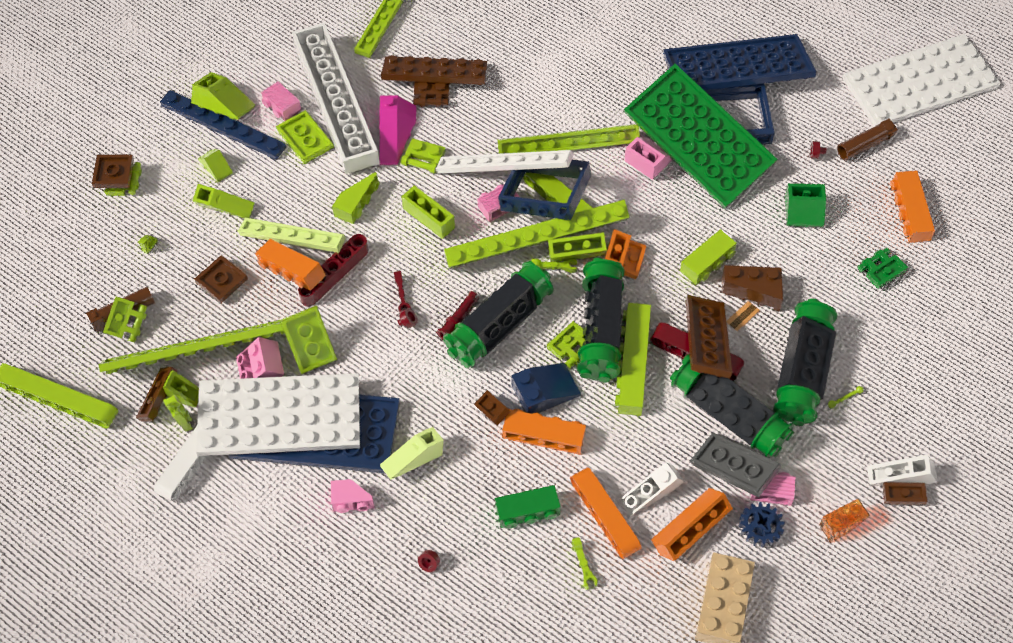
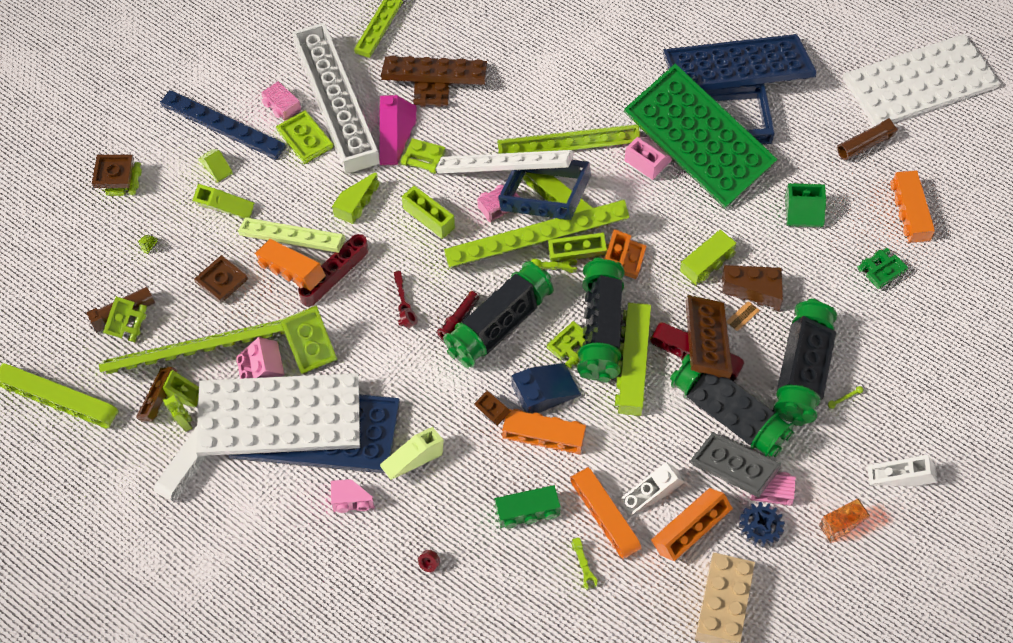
lime slope [191,72,255,120] -> none
dark red tile [810,141,827,159] -> none
reddish brown plate [882,482,928,505] -> none

